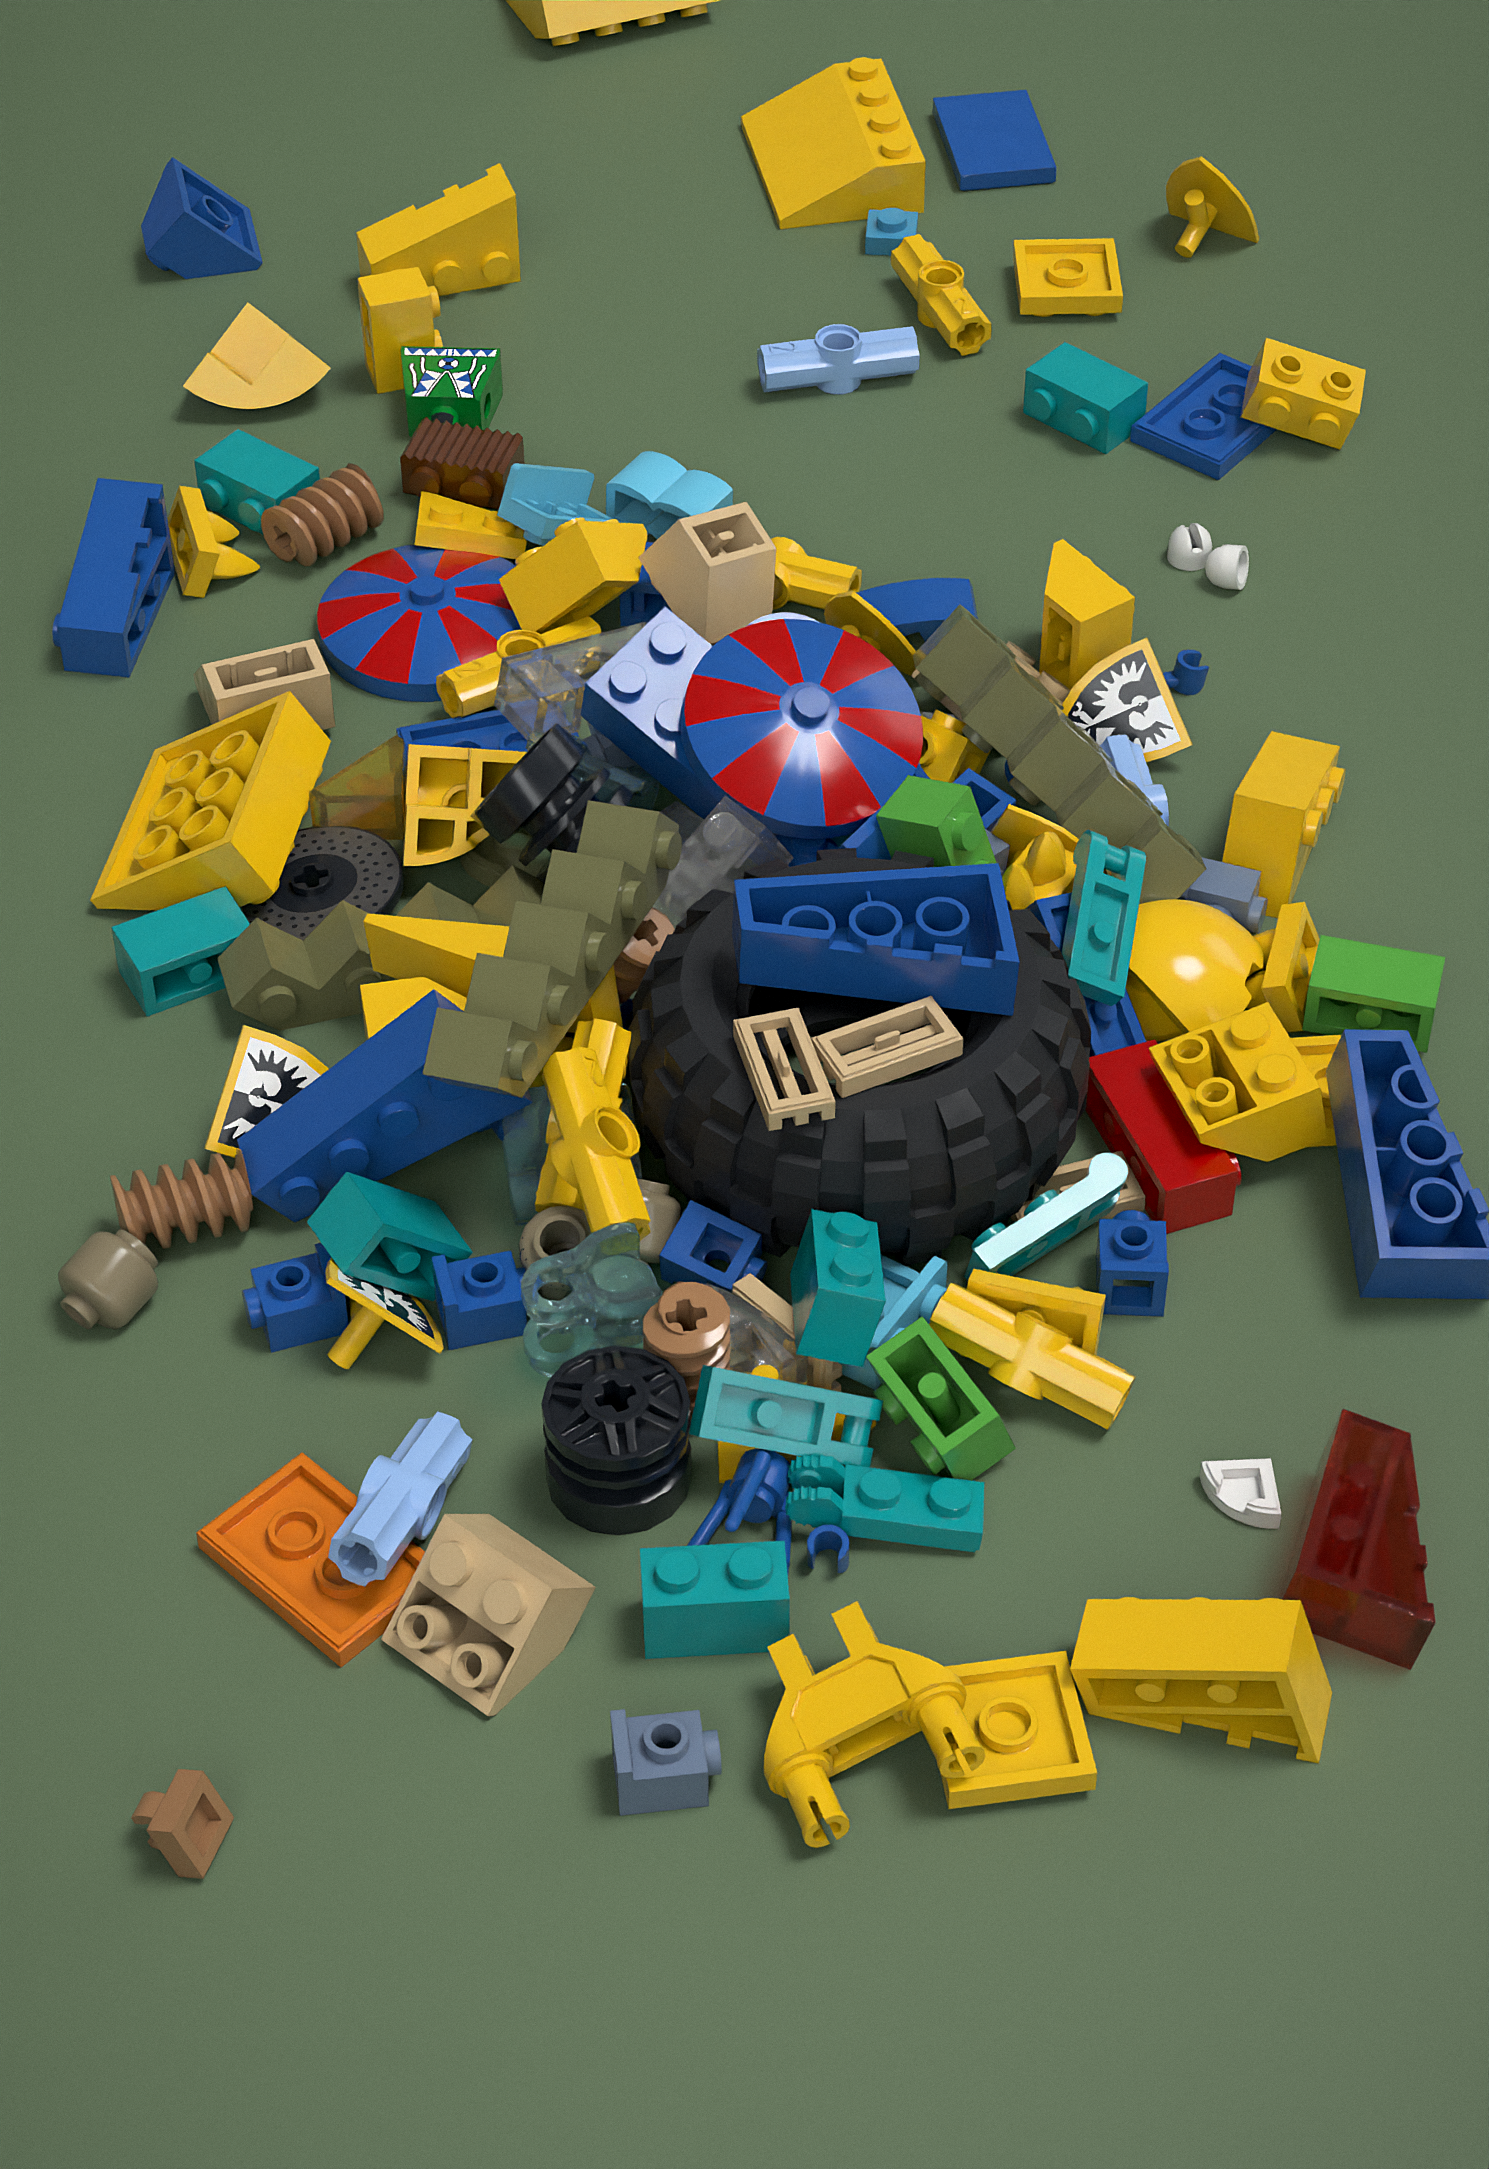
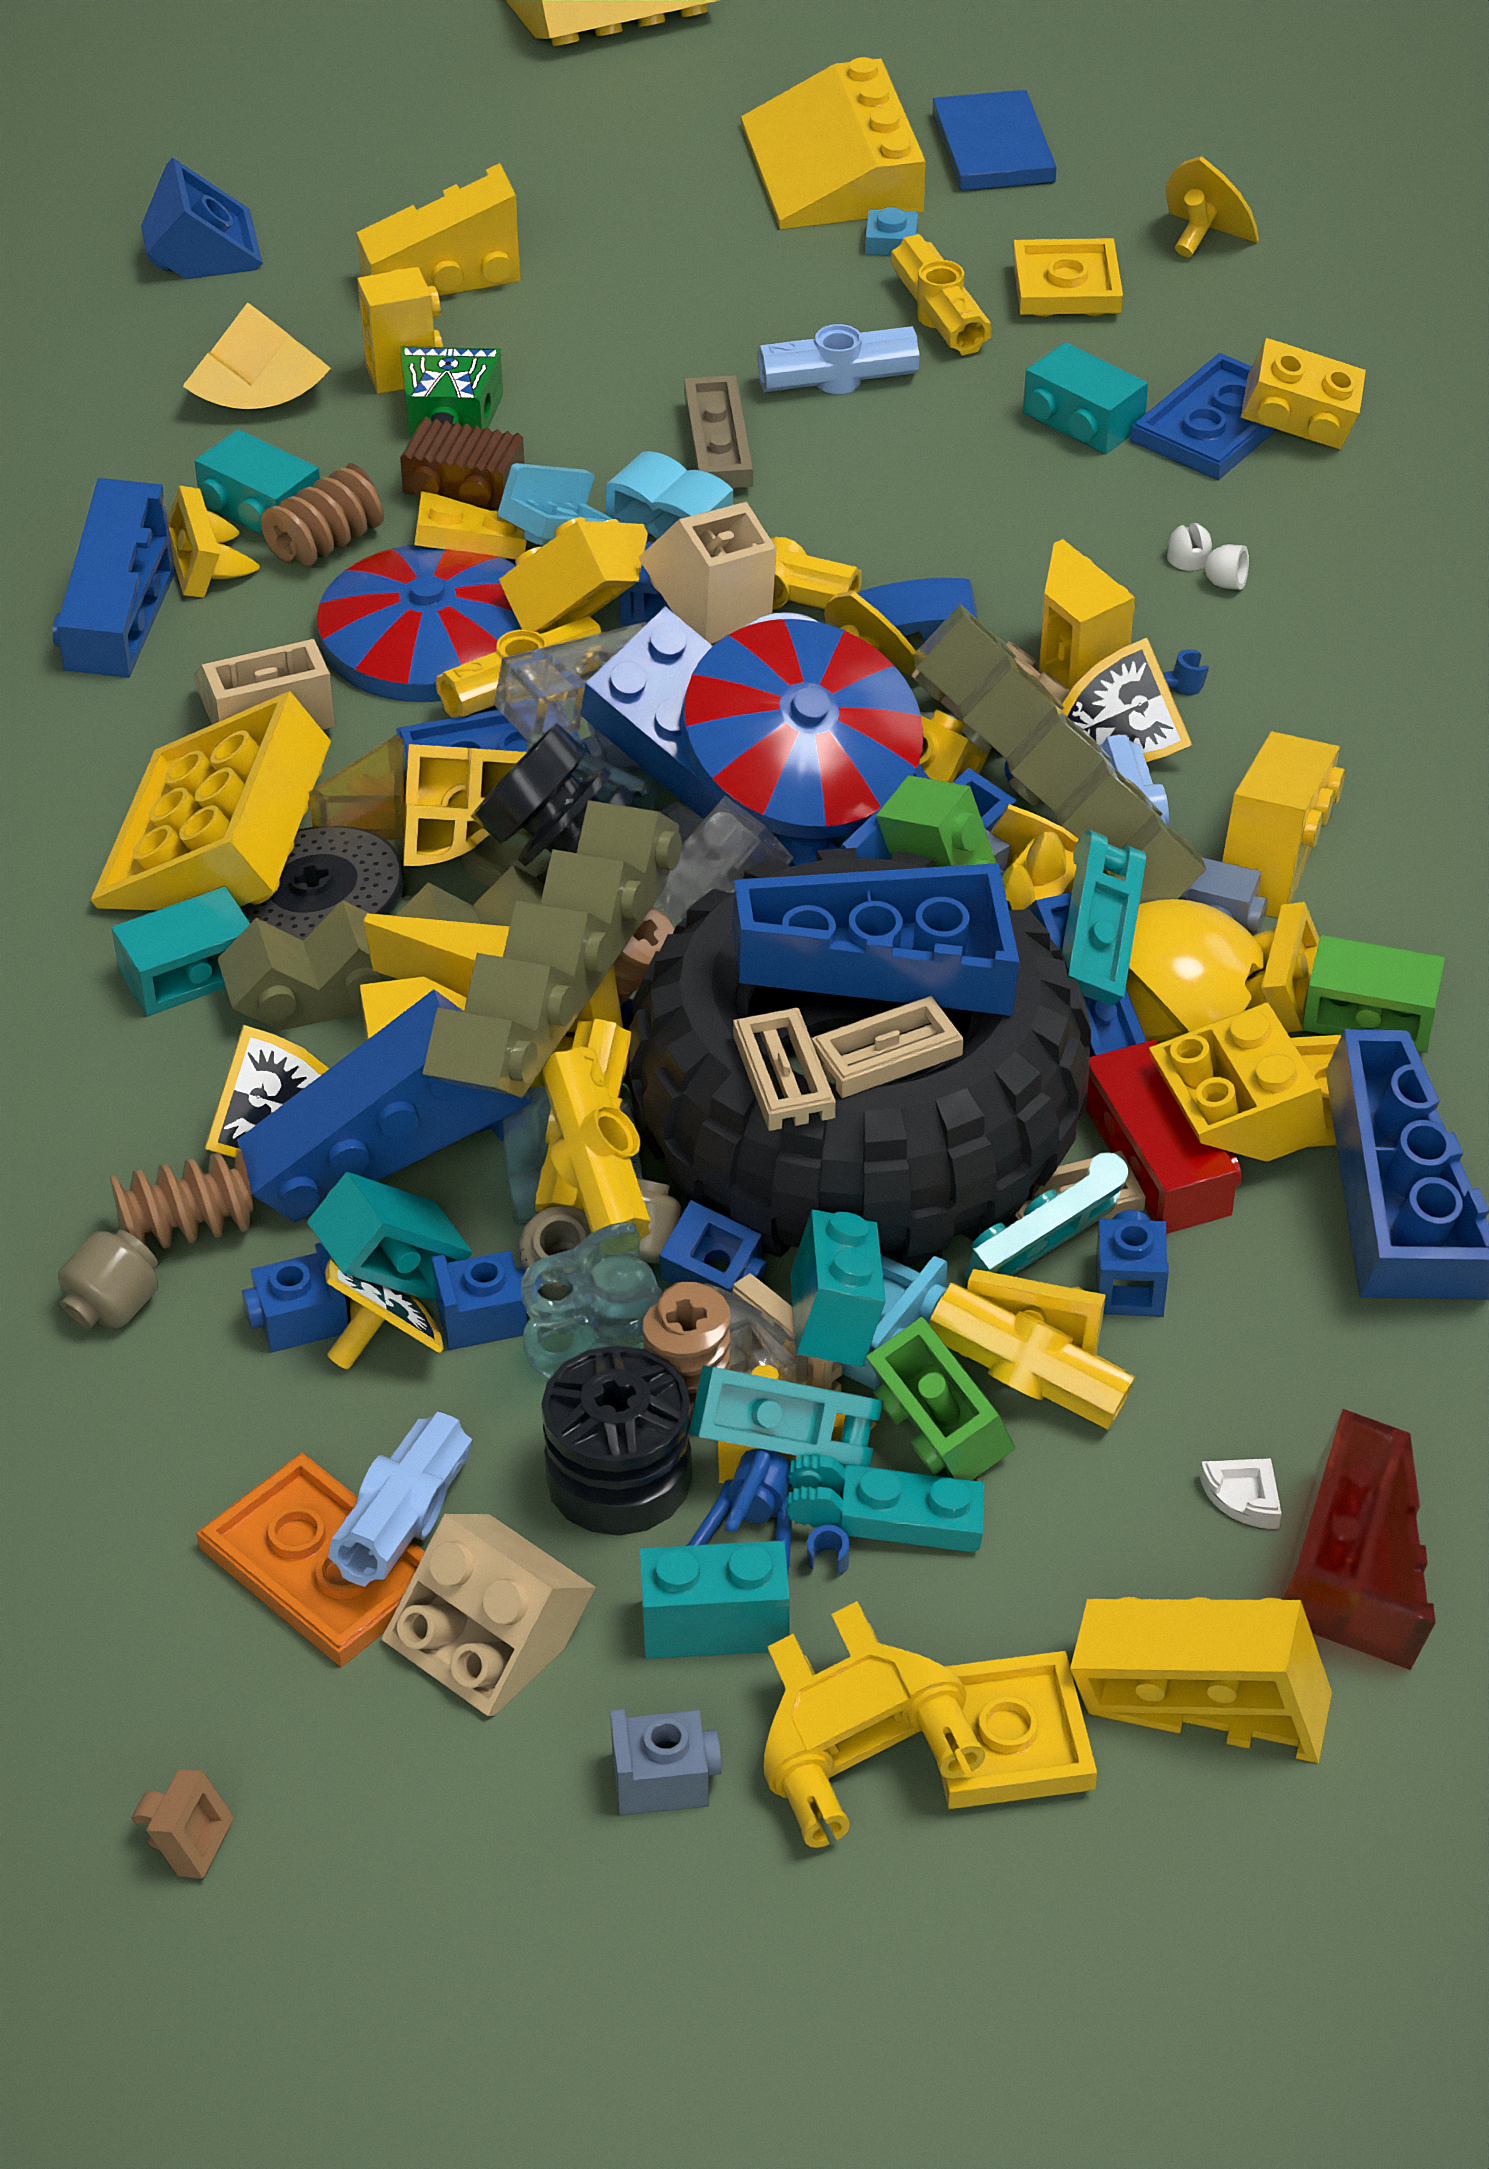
none -> dark tan plate [684,375,753,489]

